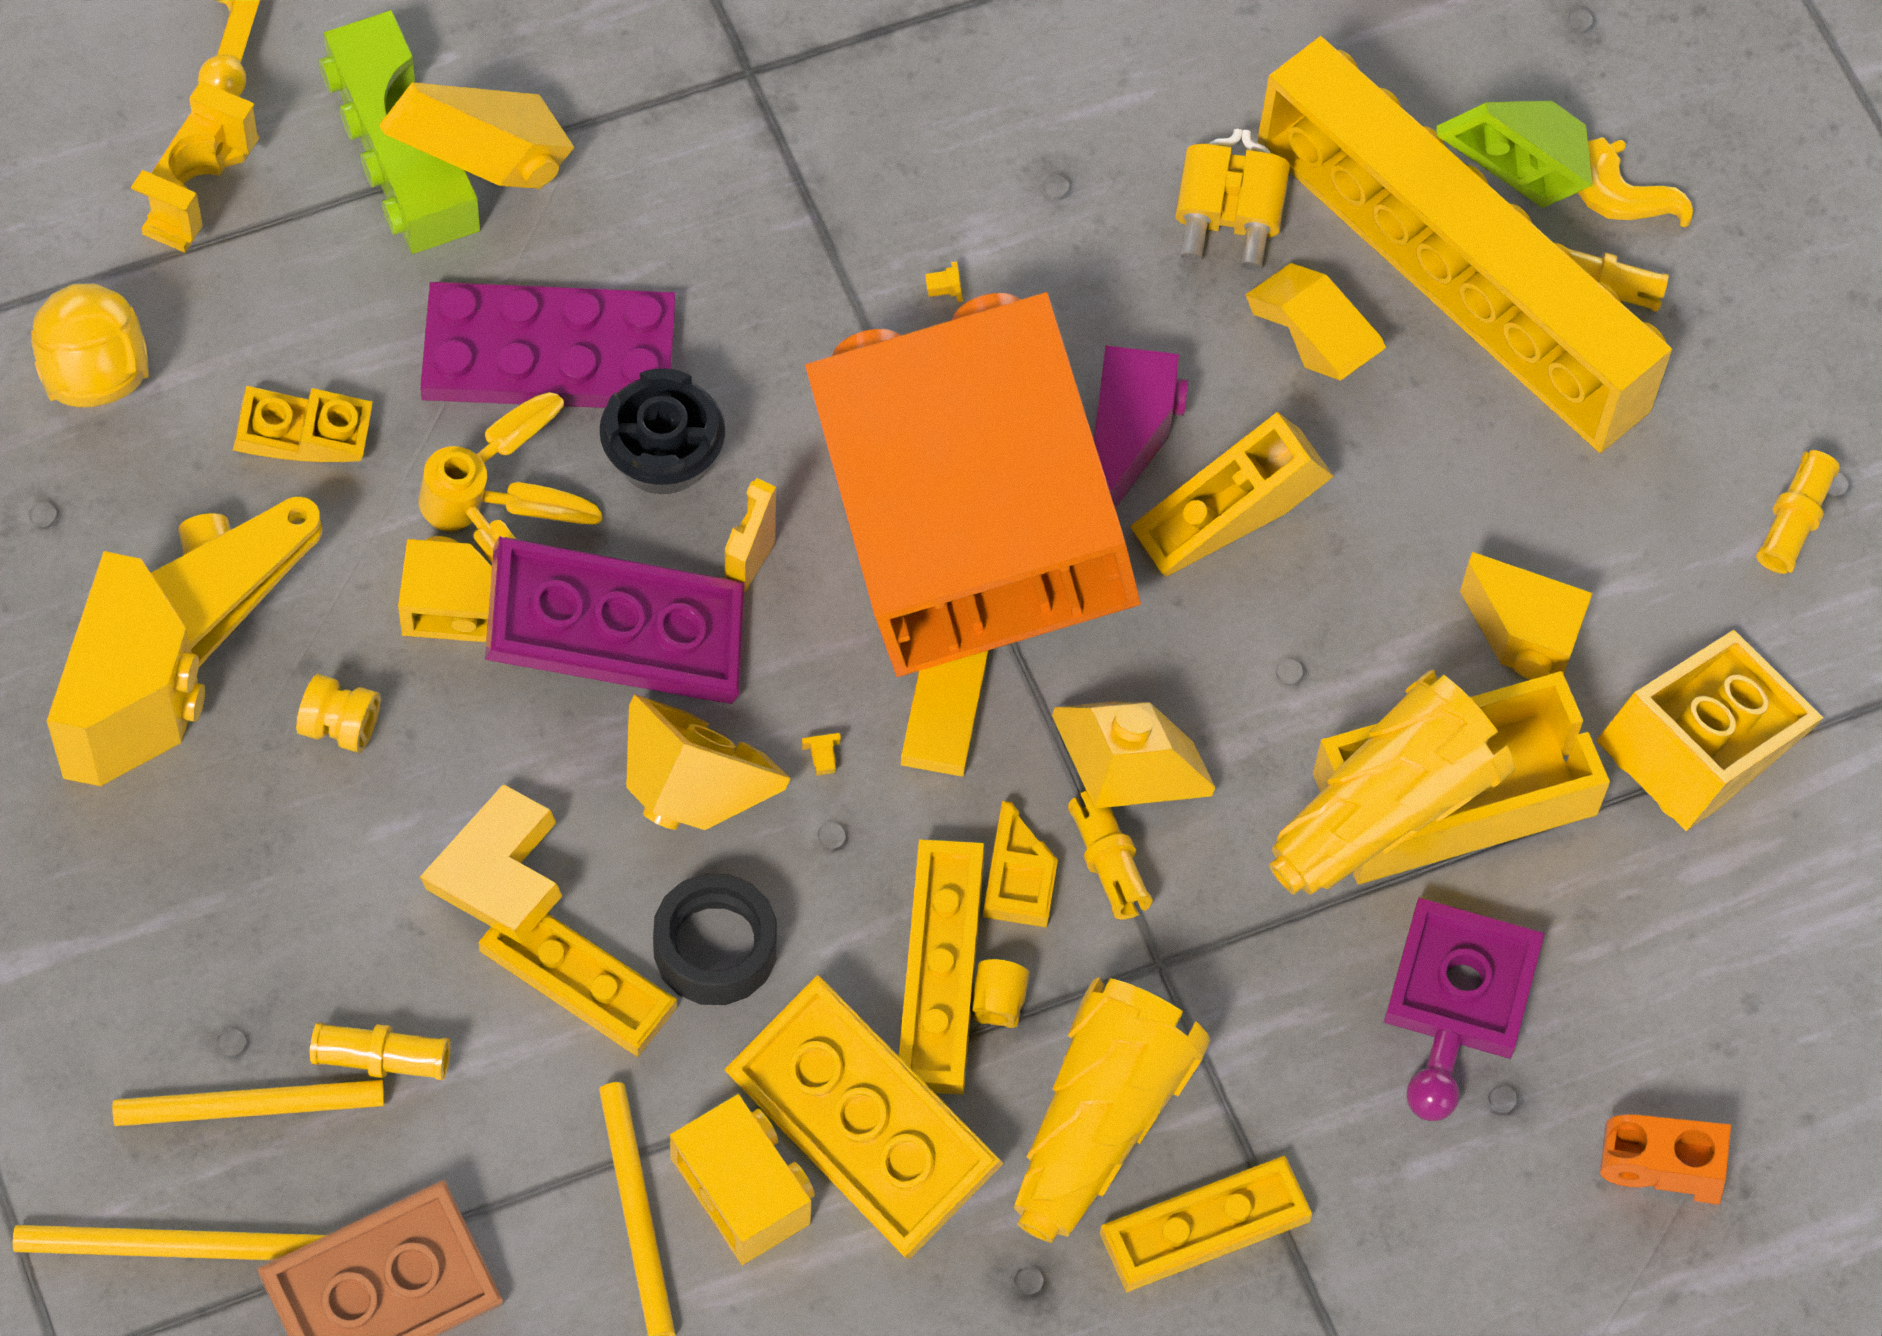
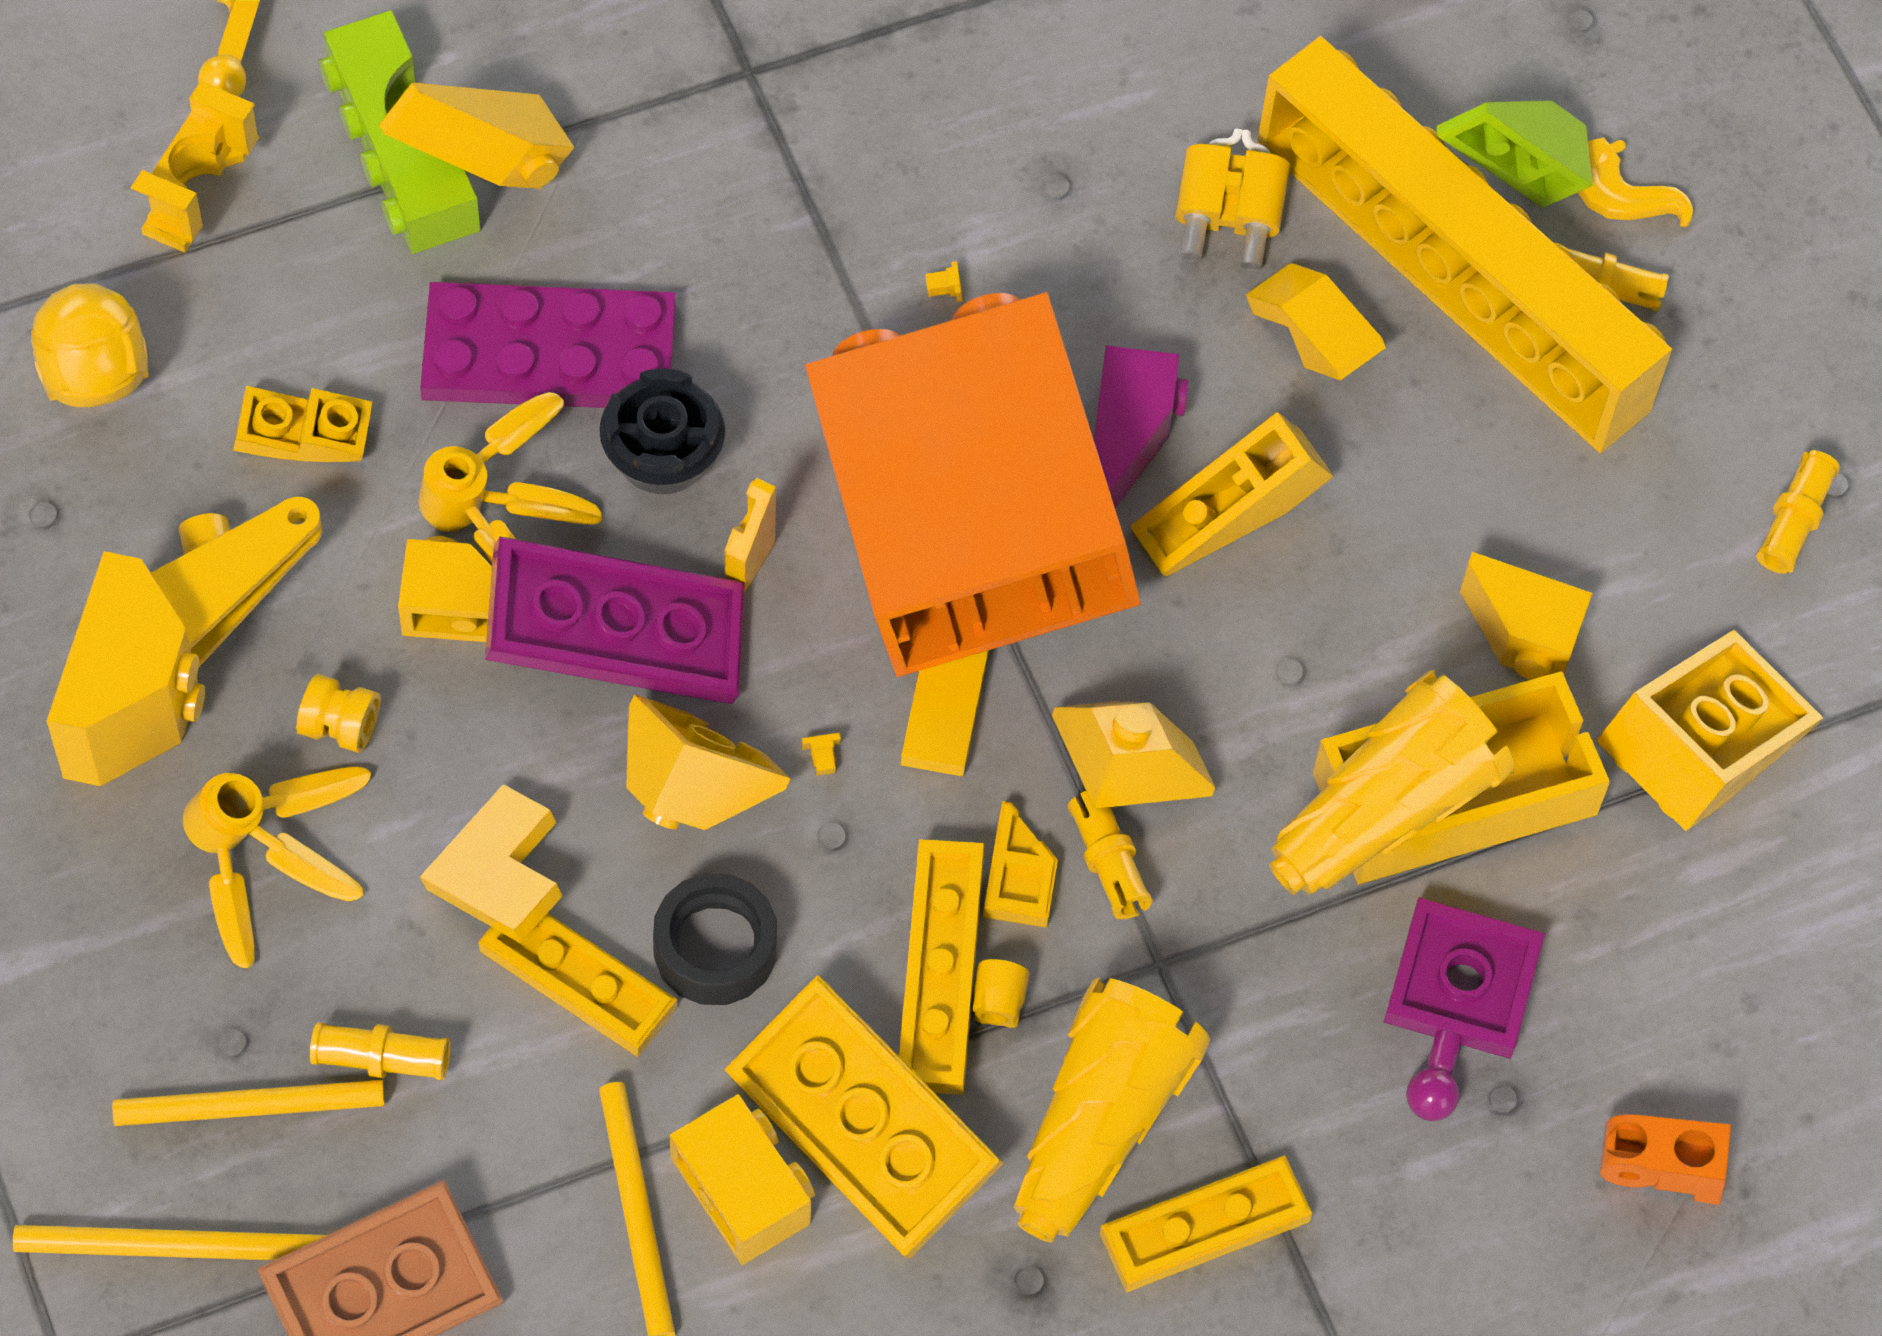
none -> yellow plant [183,766,371,968]

